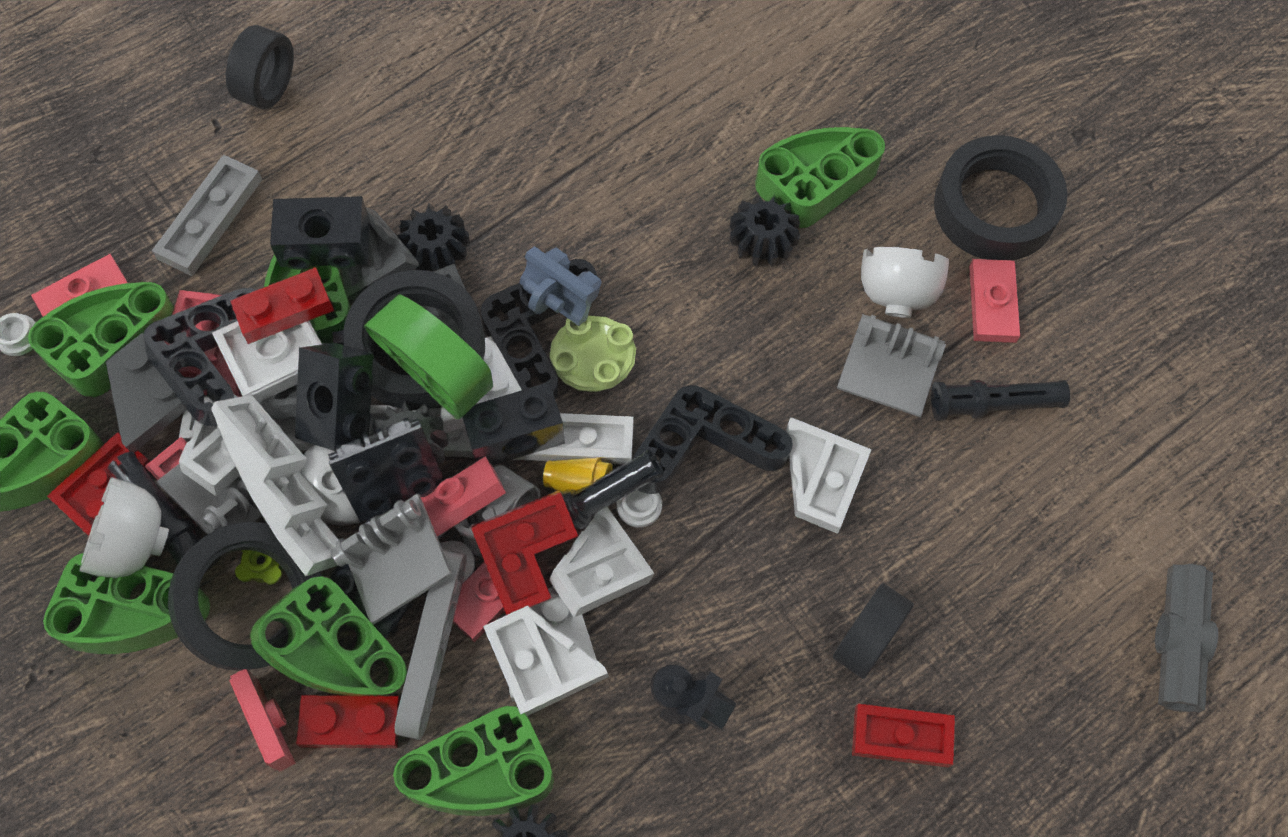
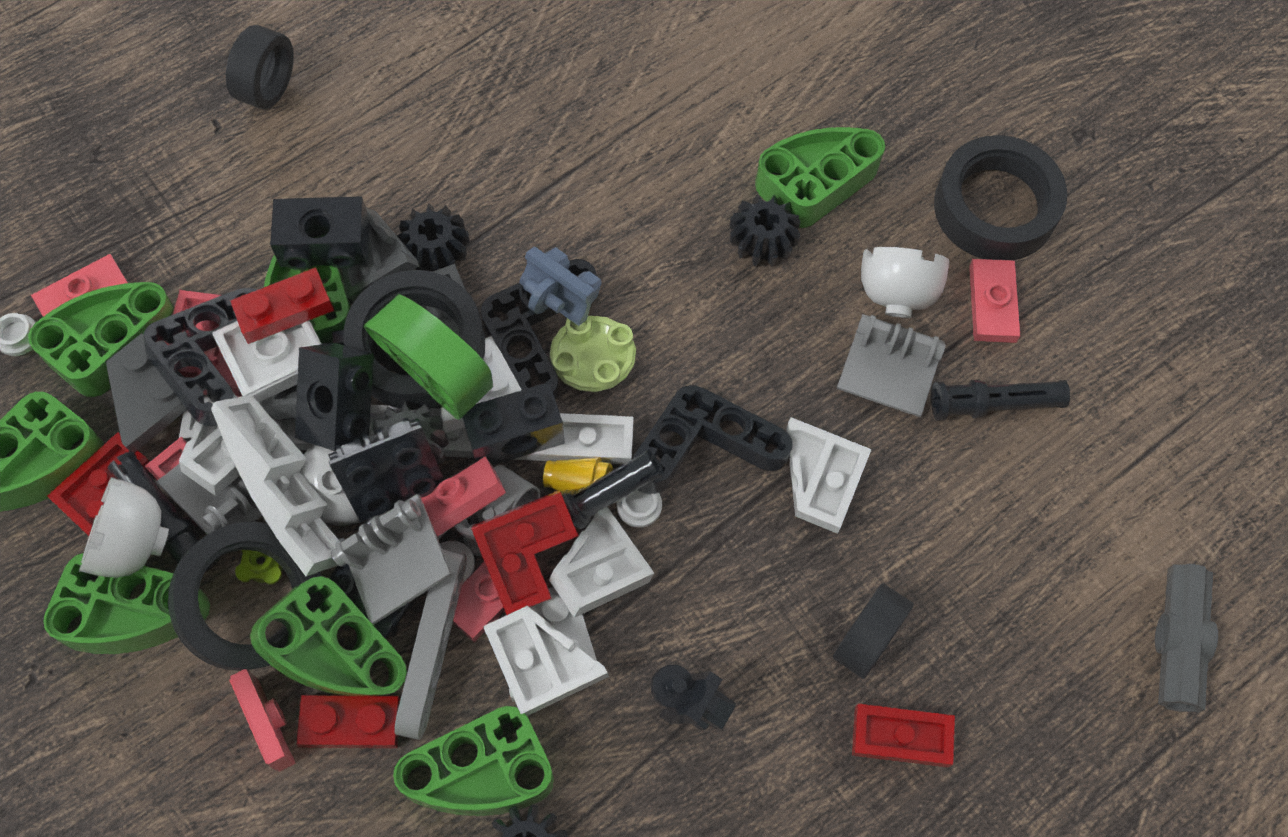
light grey plate [152,154,262,276] -> none

